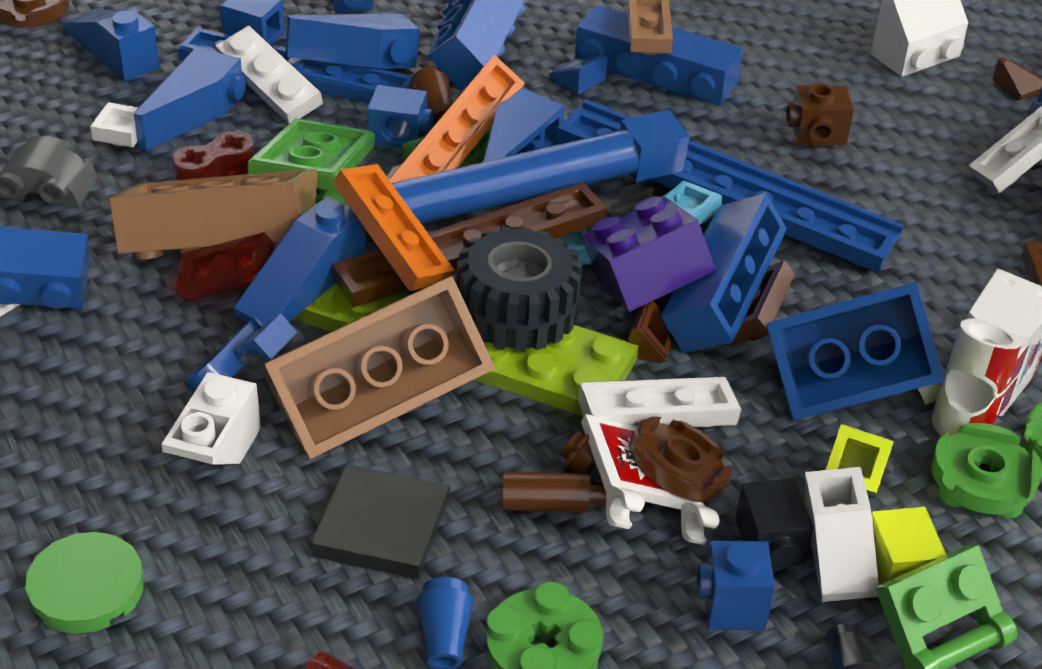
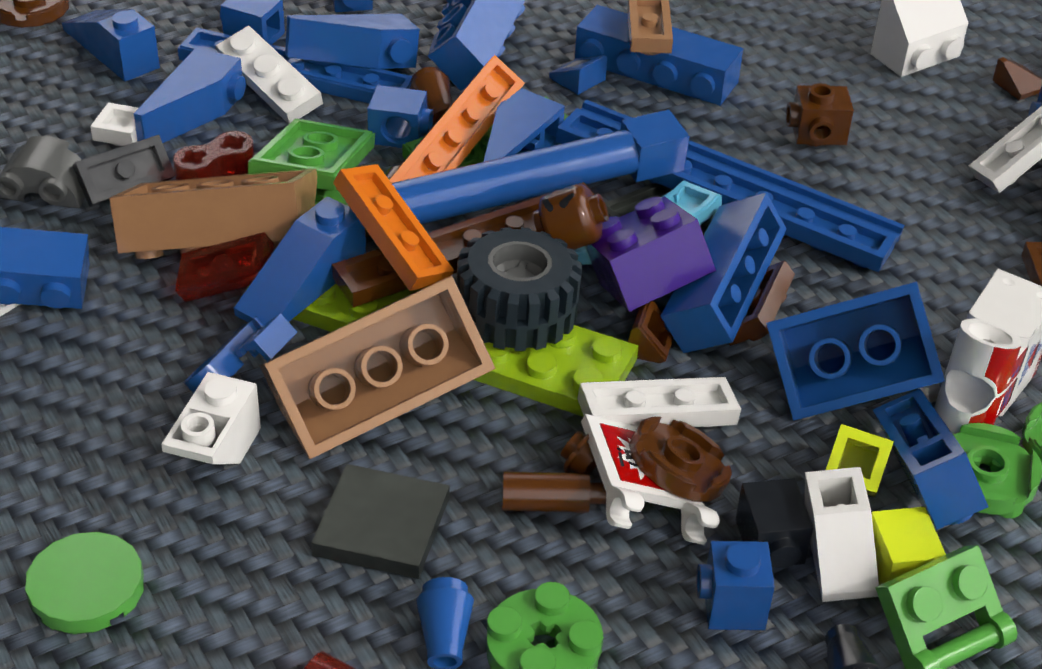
none -> black plate [72,135,176,208]
none -> reddish brown head [533,184,609,250]
none -> blue slope [872,388,988,530]

